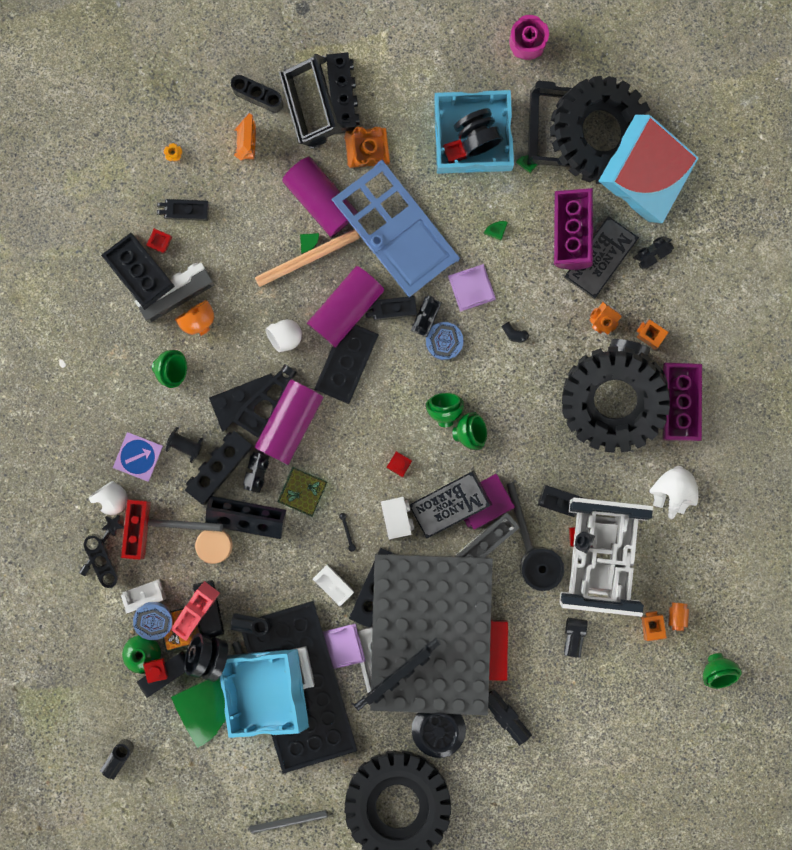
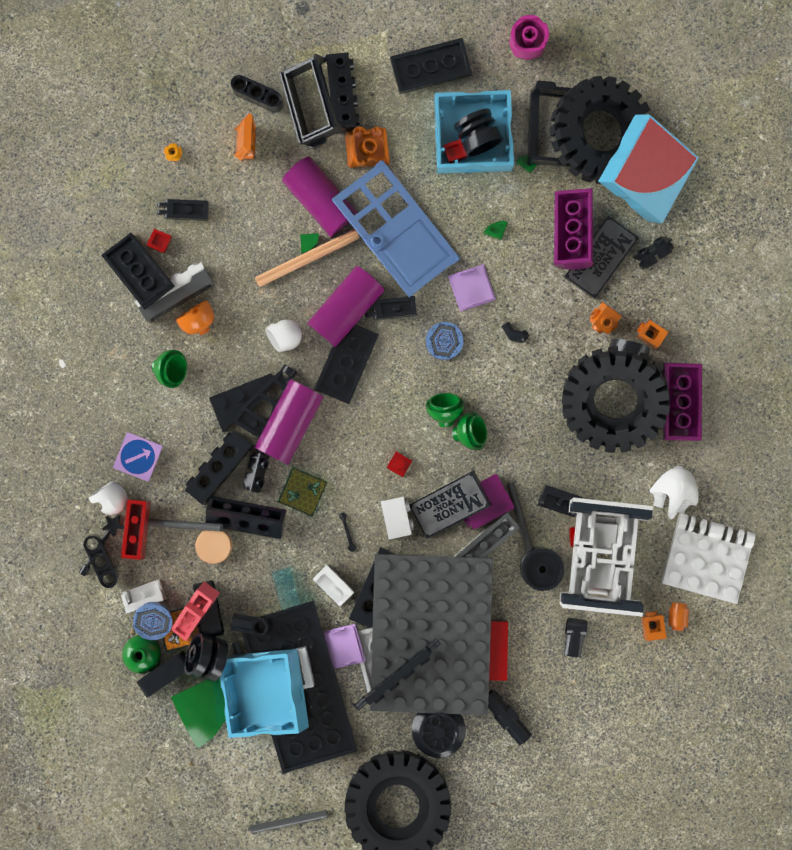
black piece [100,739,134,780] -> none
red plate [143,658,168,683] -> none
black hose [165,427,203,463] -> none
black hinge [411,295,442,337] -> none
black plate [575,532,595,554] -> none
green piece [702,653,742,689] -> none
none -> clear light blue slope [272,567,301,610]
none -> black plate [390,38,472,95]
none -> white hinge [661,513,756,604]

